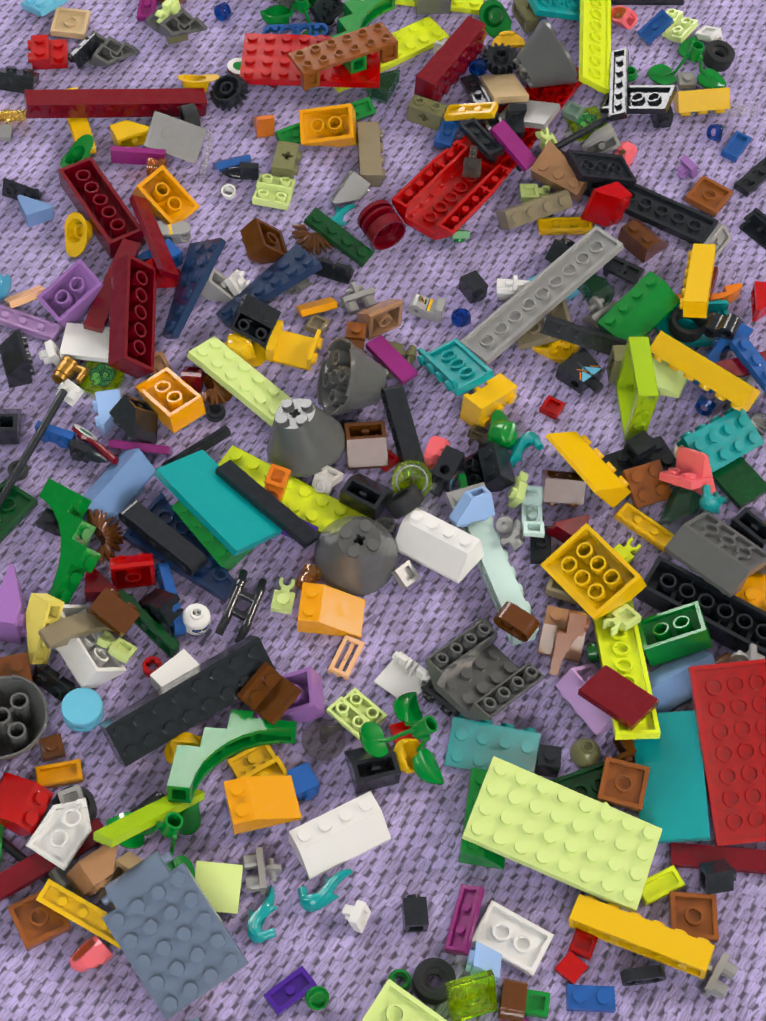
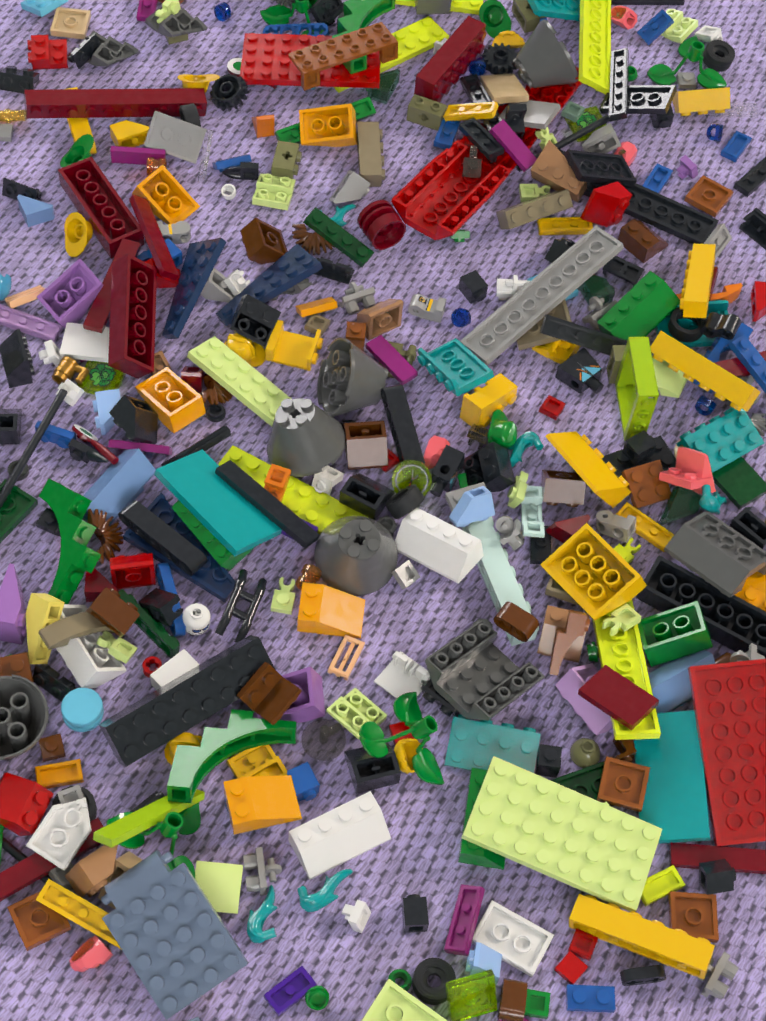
none -> light grey leg [596,510,636,543]
none -> blue plate [642,163,673,194]

